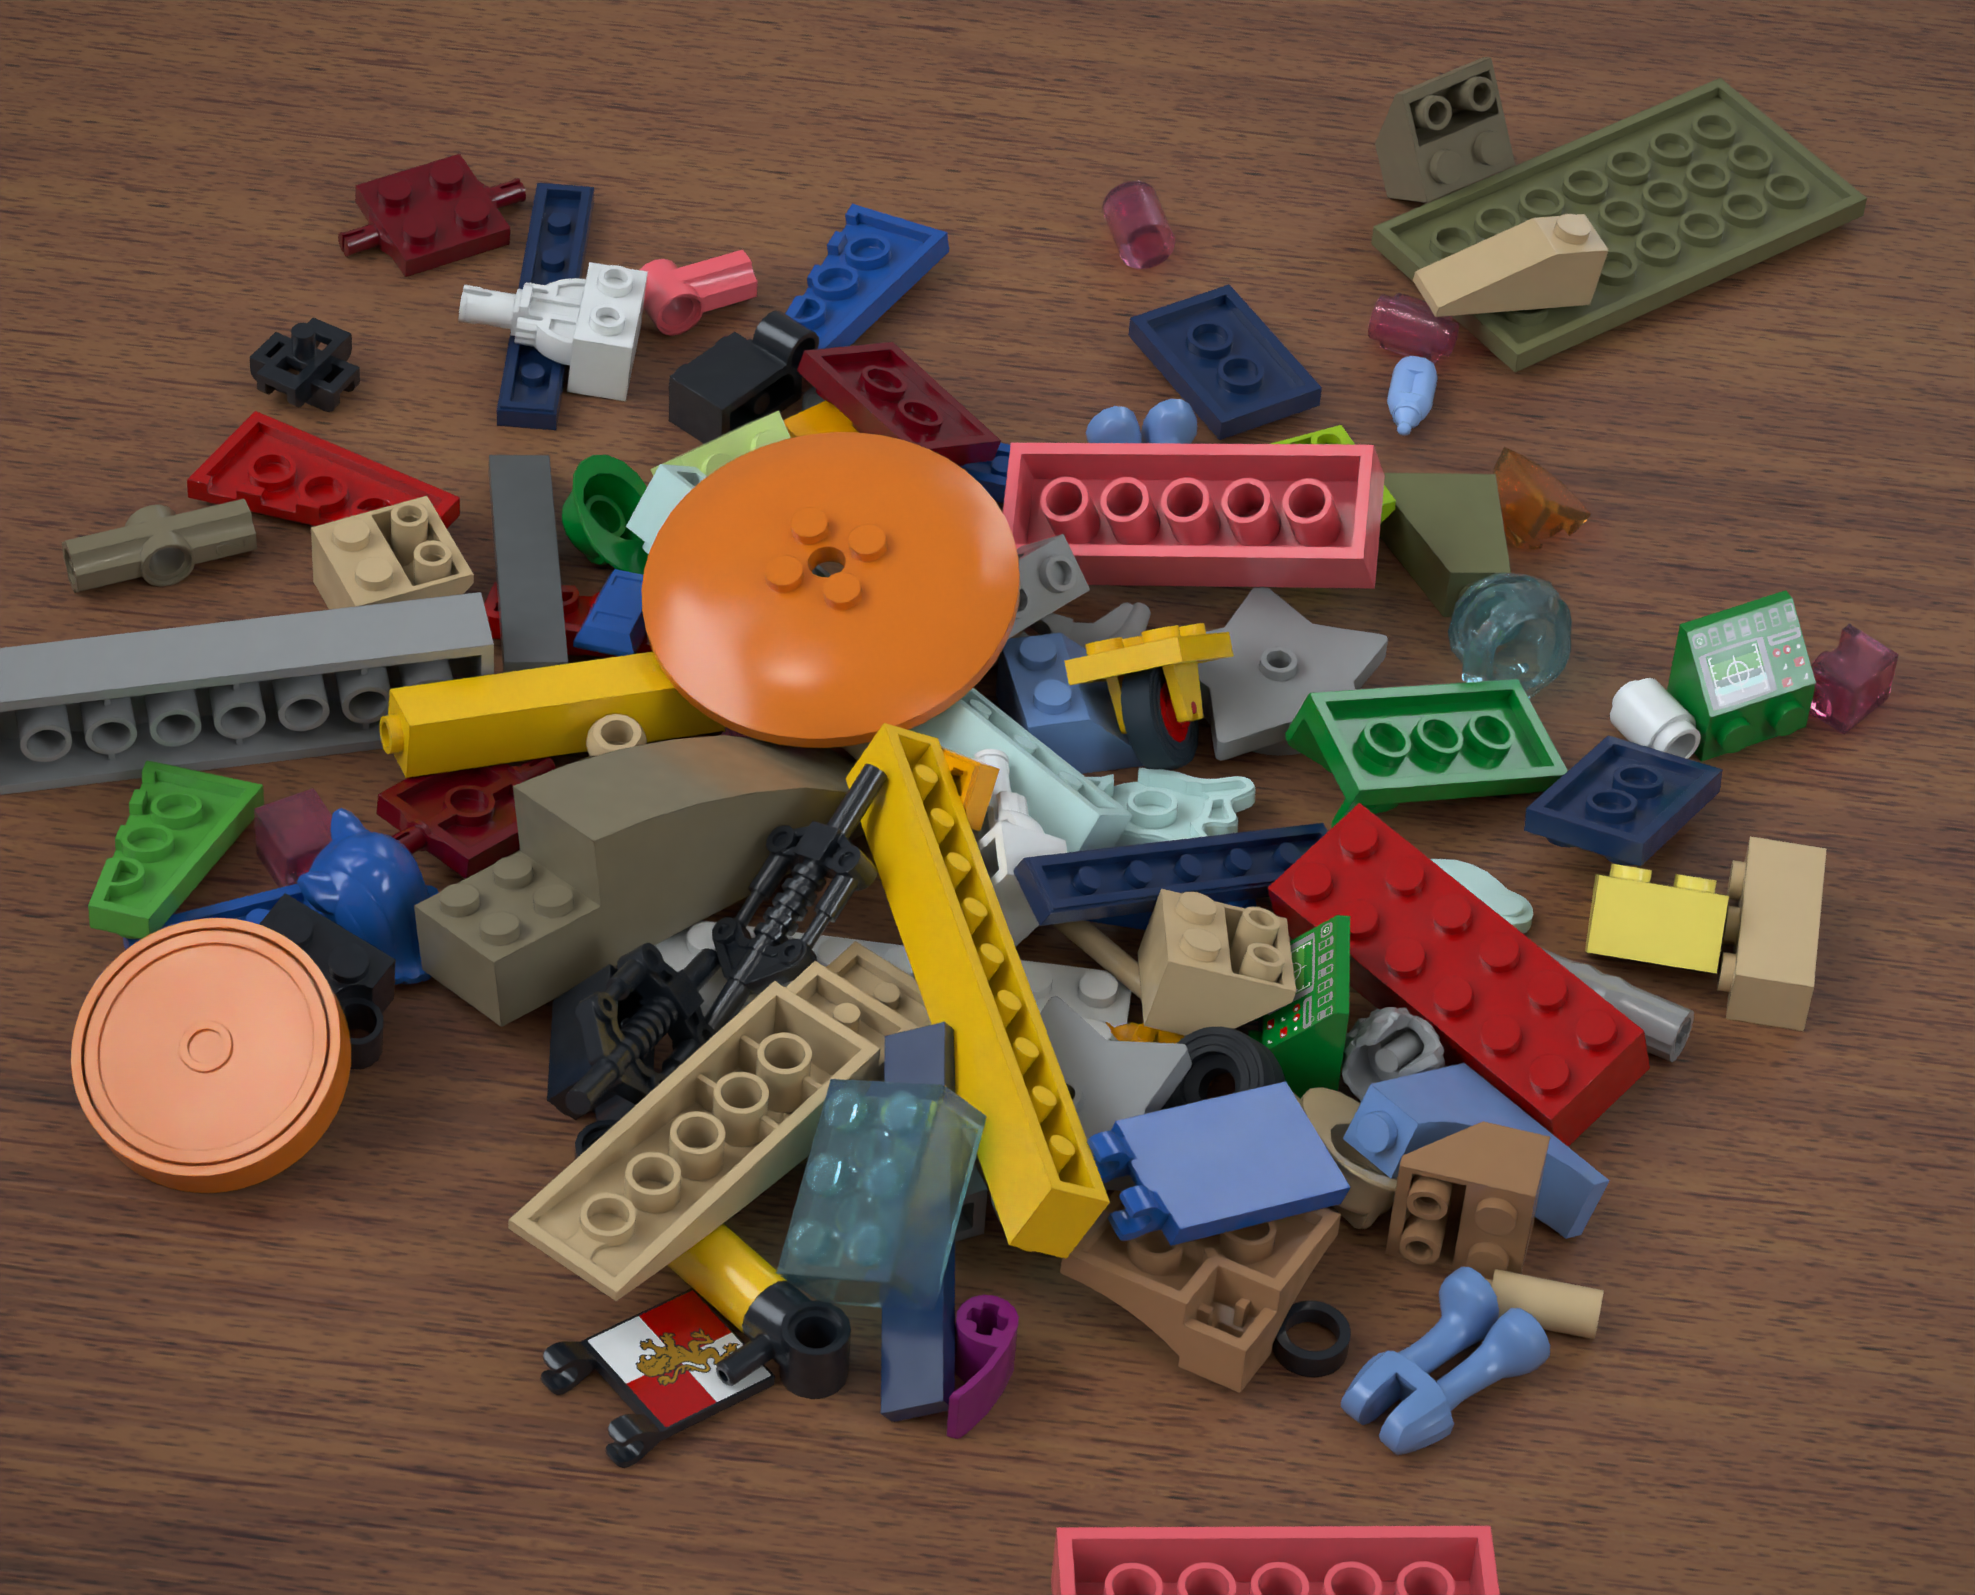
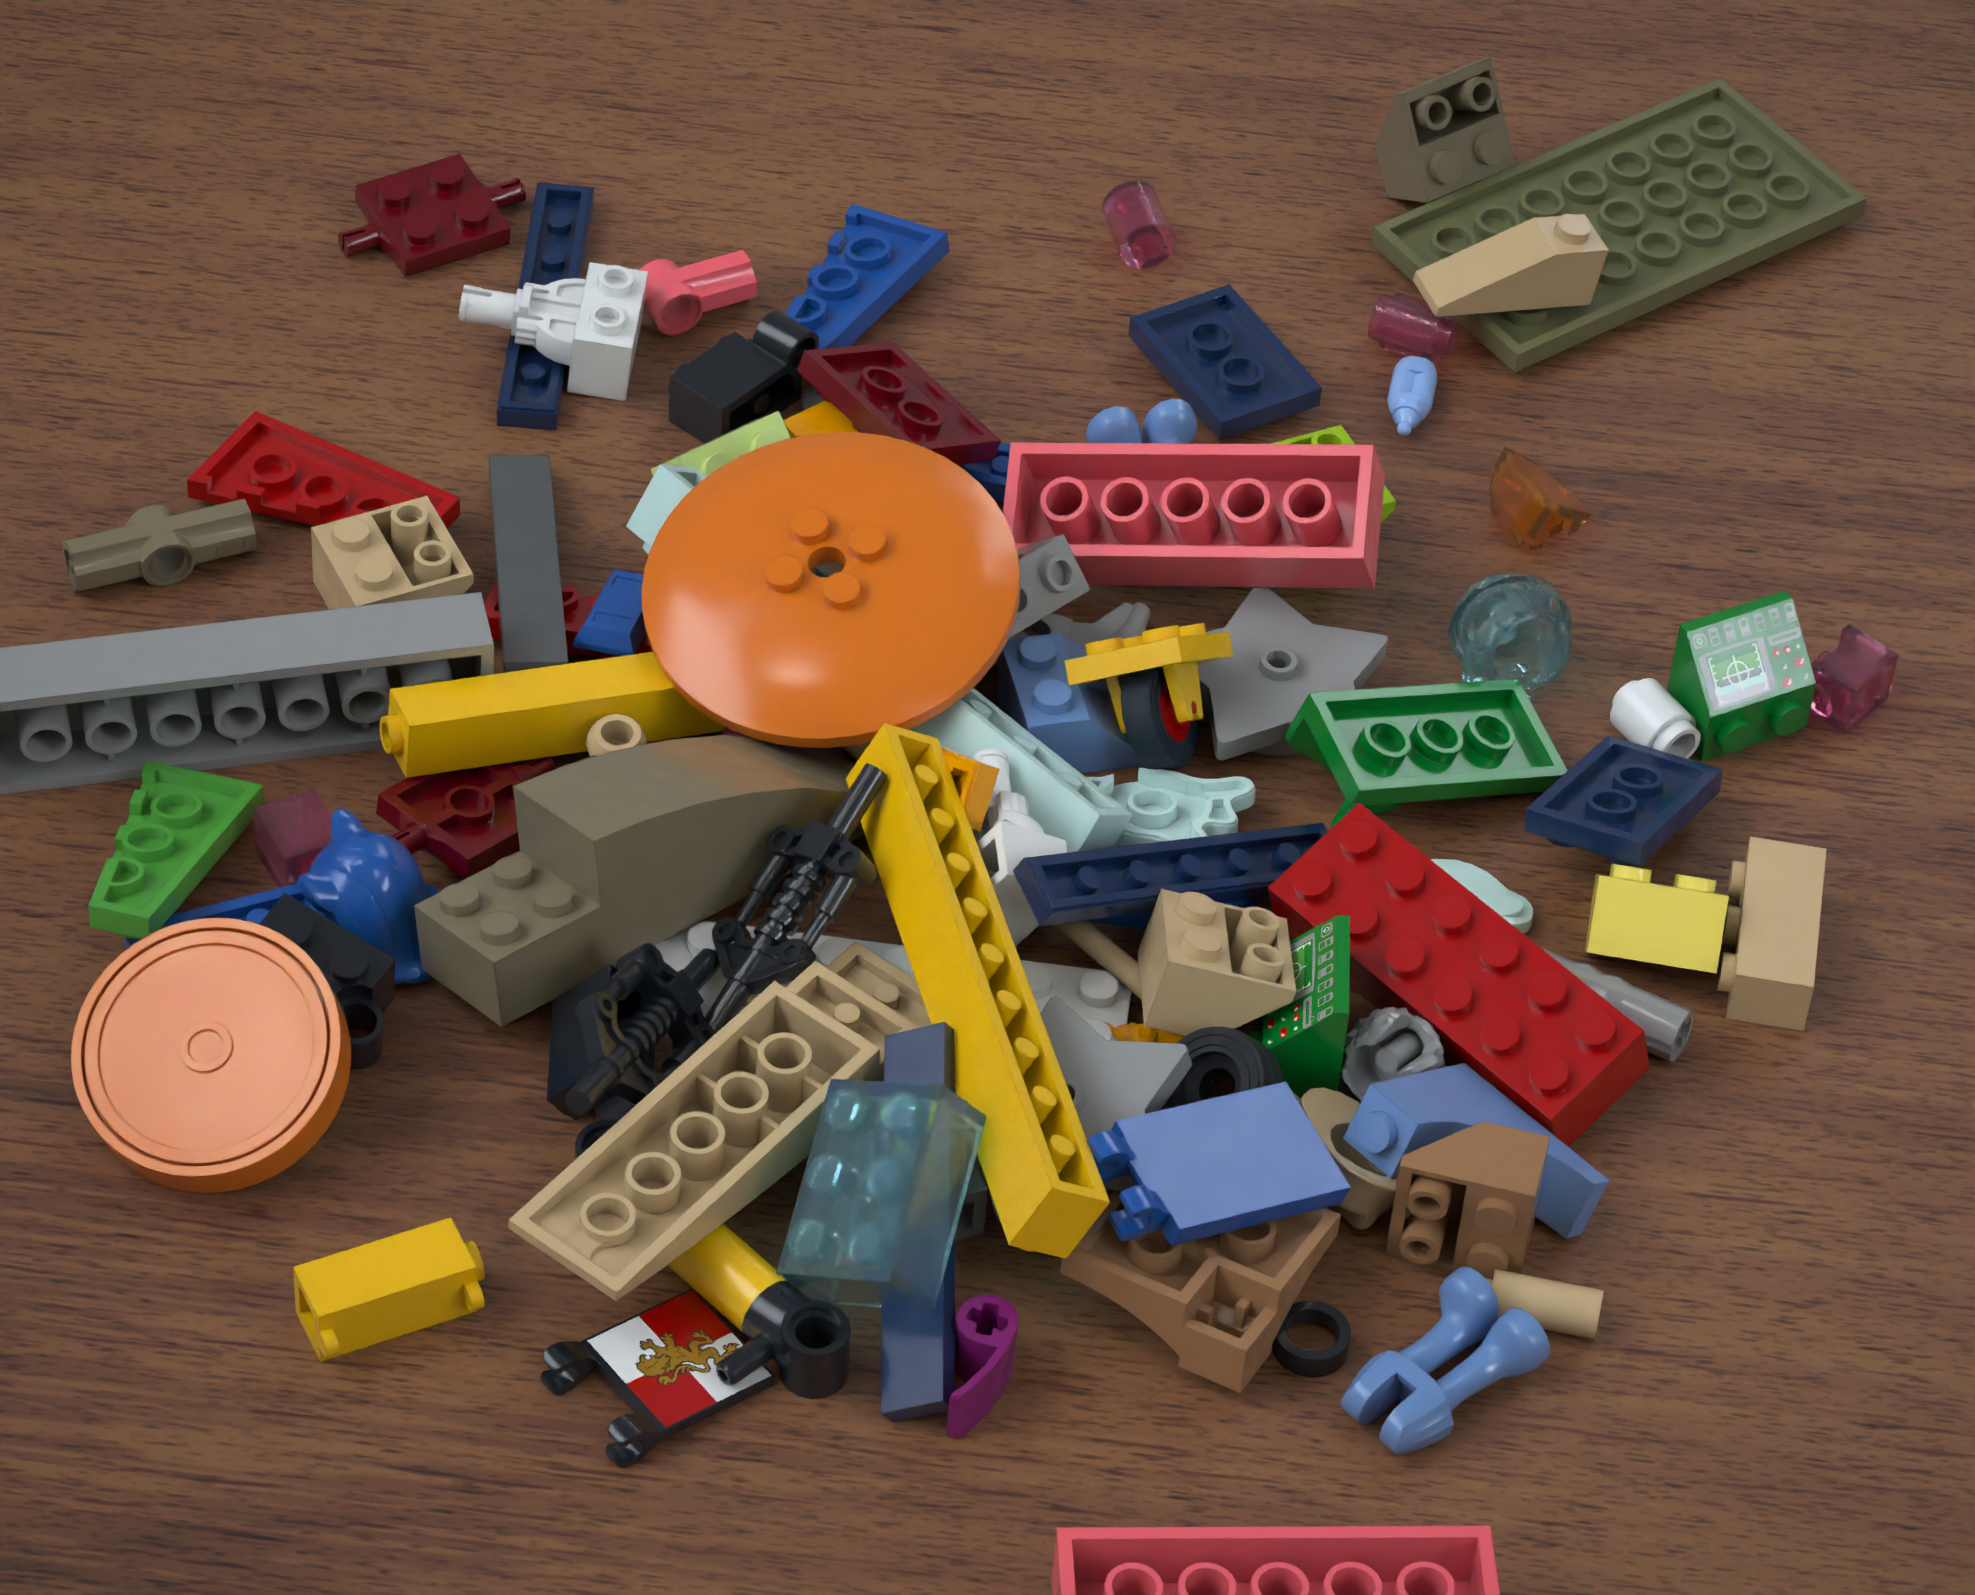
black piece [250,317,360,412] -> none
green piece [562,455,649,575] -> none
olive slope [1380,473,1511,618] -> none
none -> yellow brick [293,1217,485,1362]

